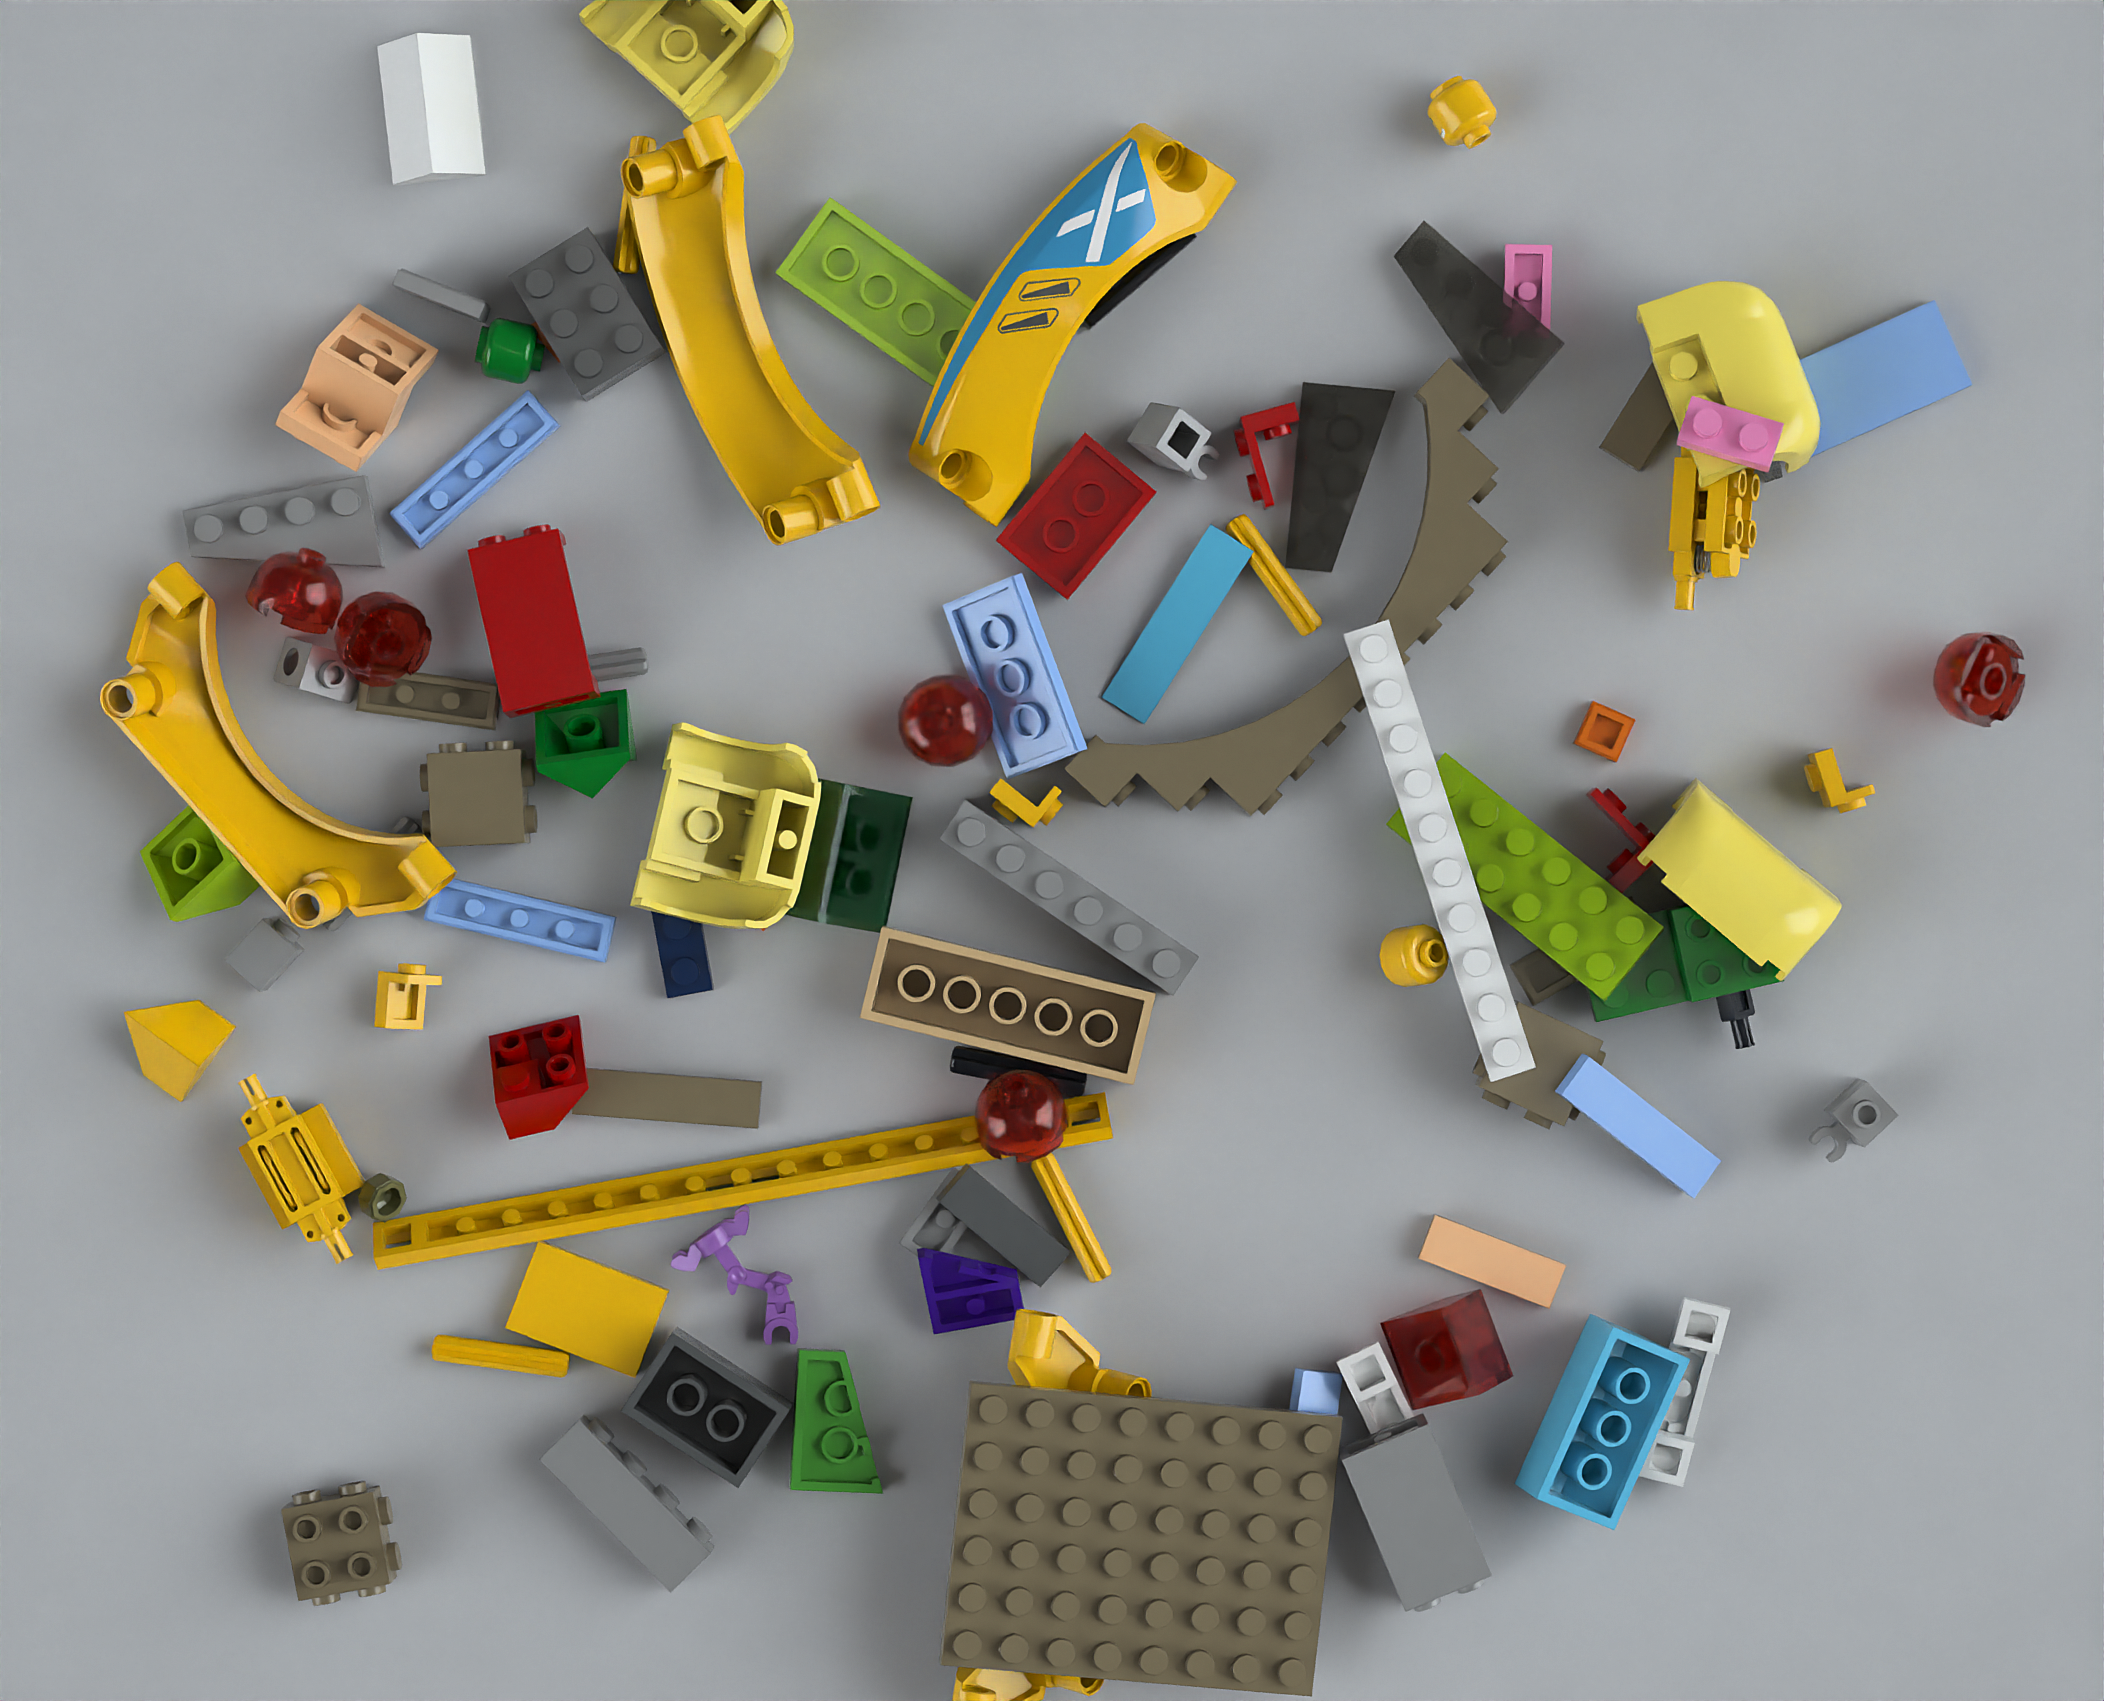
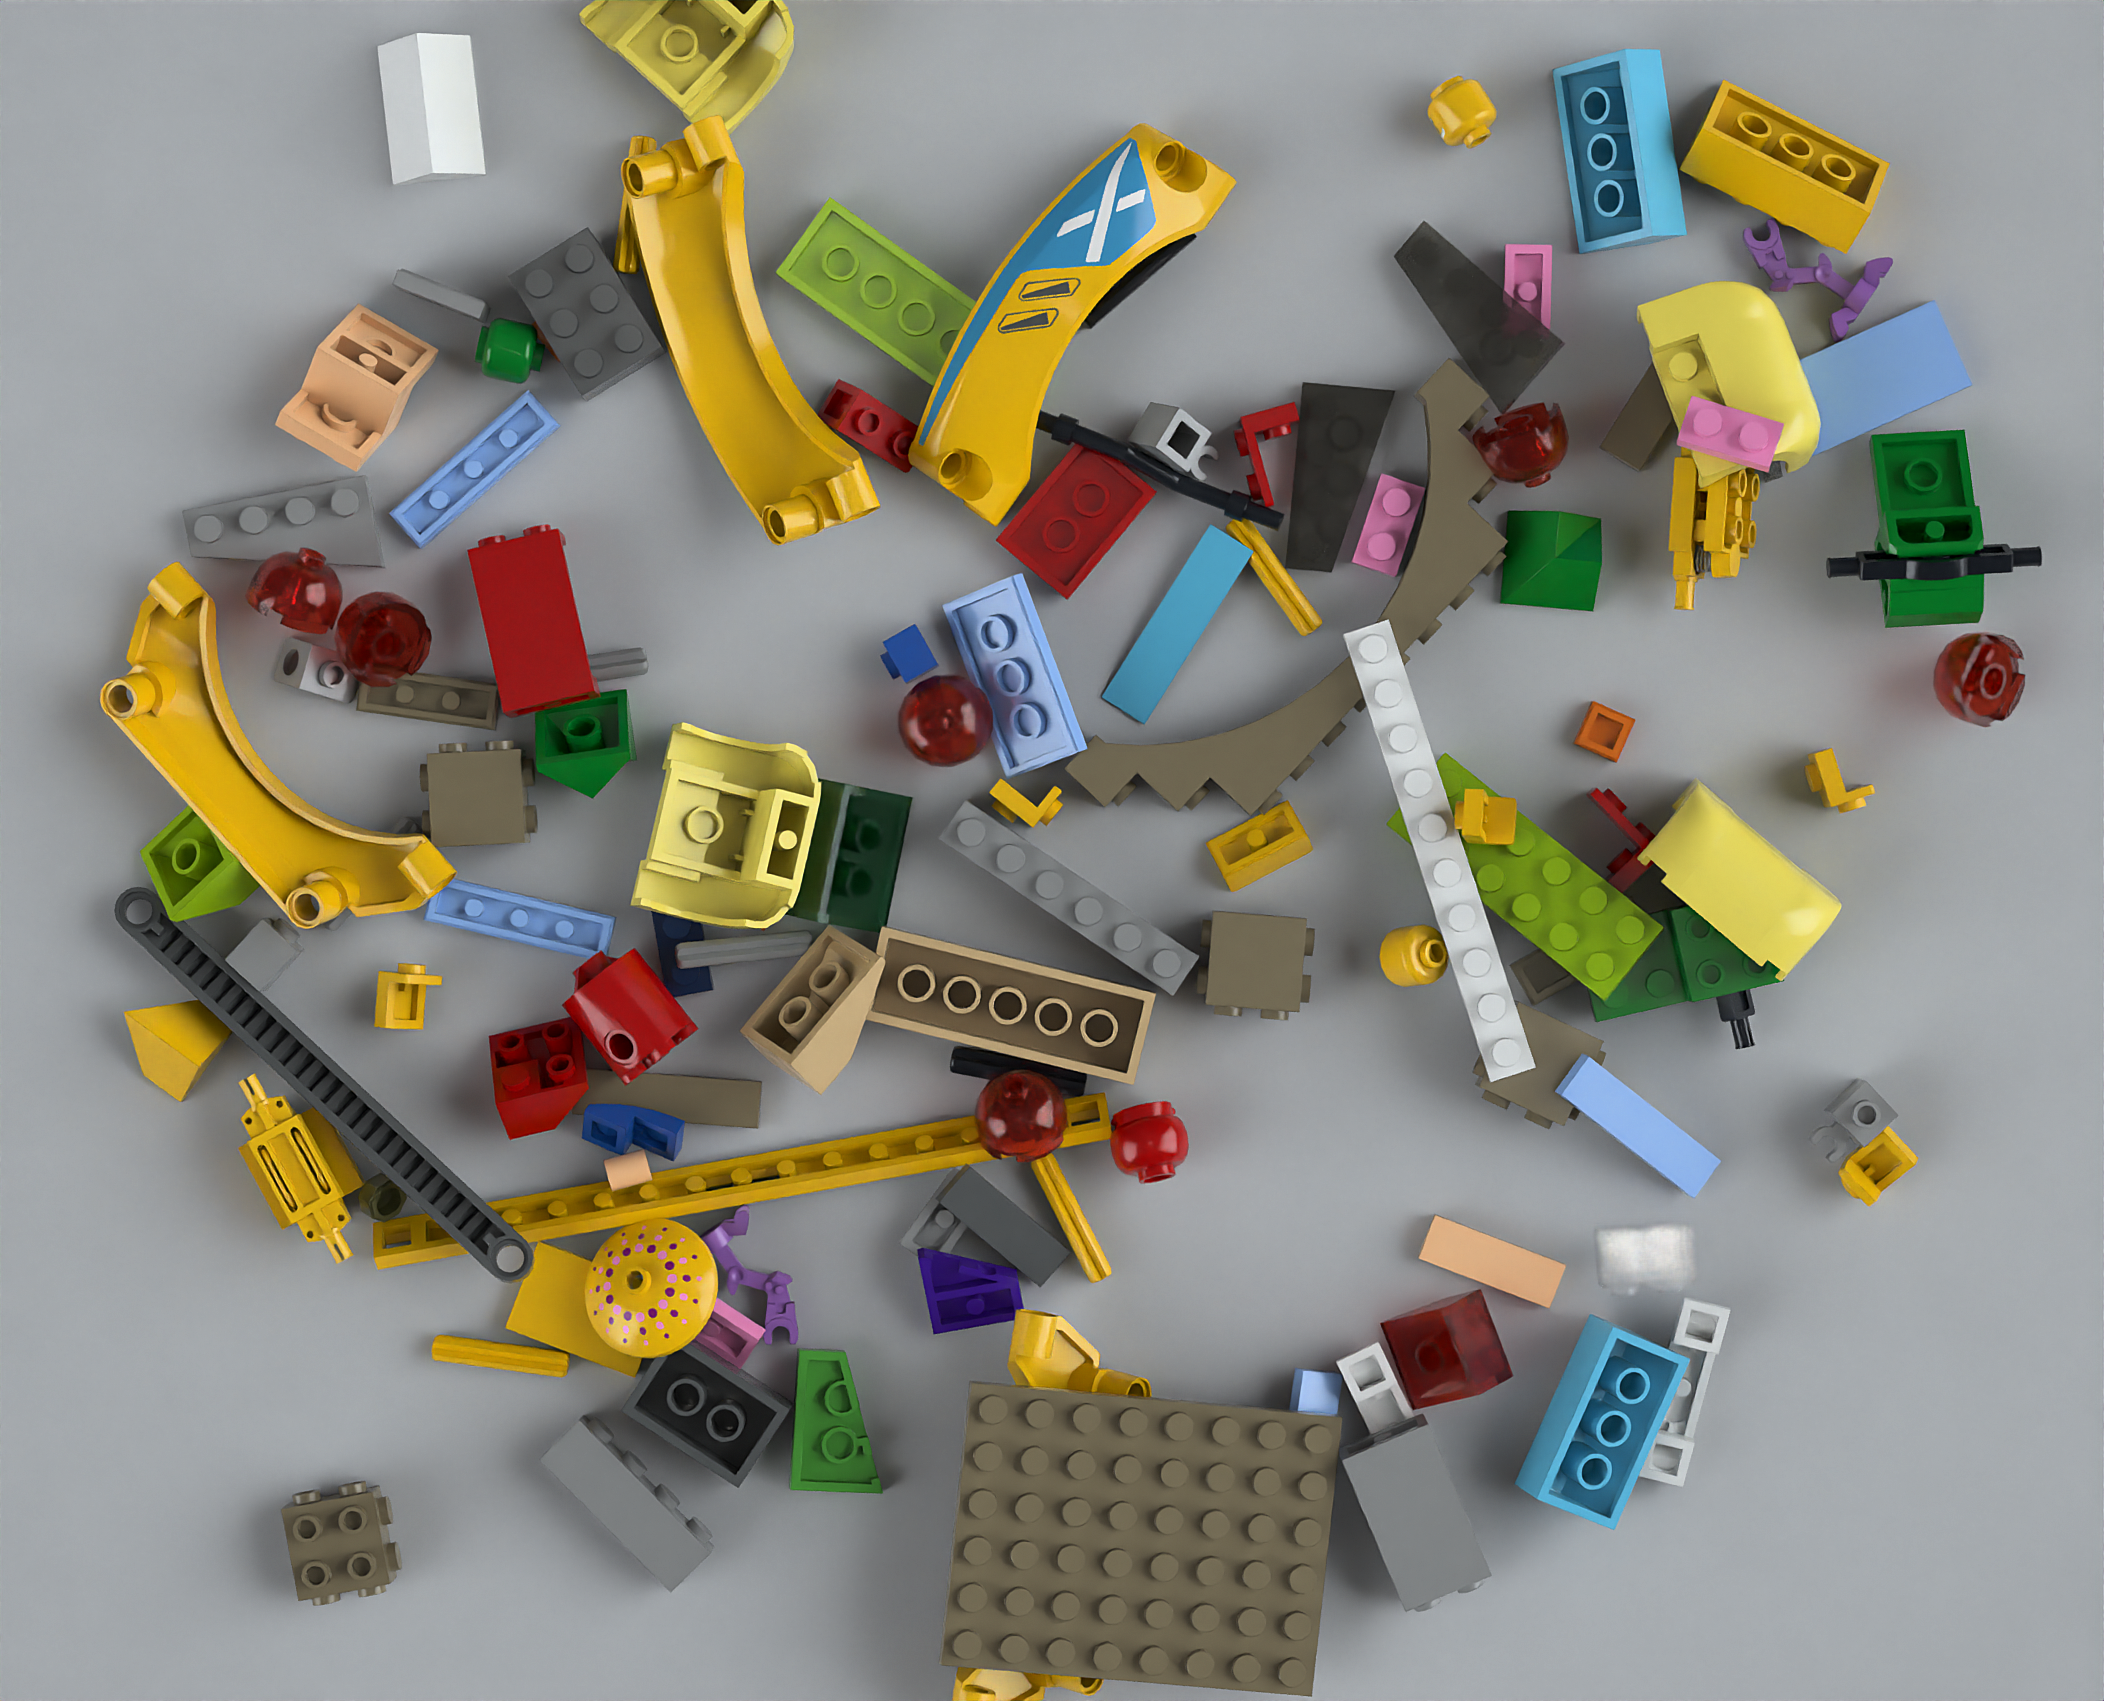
none -> dark grey gear [114,887,535,1284]
none -> red cylinder [562,948,699,1086]
none -> blue slope [582,1104,685,1162]
none -> yellow dish [585,1218,718,1358]
none -> light nougat hinge [603,1149,653,1192]
none -> light grey axle [675,930,813,969]
none -> bright pink plate [694,1298,766,1369]
none -> tan slope [739,925,886,1095]
none -> red bracket [817,379,919,473]
none -> blue plate [880,624,939,684]
none -> black bar [1036,410,1285,531]
none -> red piece [1110,1101,1189,1184]
none -> dark tan brick [1197,910,1315,1020]
none -> yellow slope [1206,800,1313,892]
none -> bright pink plate [1351,473,1426,578]
none -> yellow bracket [1454,789,1517,845]
none -> clear red cylinder [1472,402,1569,488]
none -> green slope [1500,510,1602,612]
none -> medium azure slope [1552,49,1687,254]
none -> clear brick [1594,1222,1697,1296]
none -> yellow slope [1679,79,1890,254]
none -> medium lavender piece [1743,218,1893,343]
none -> green piece [1826,430,2042,628]
none -> yellow bracket [1838,1126,1918,1207]

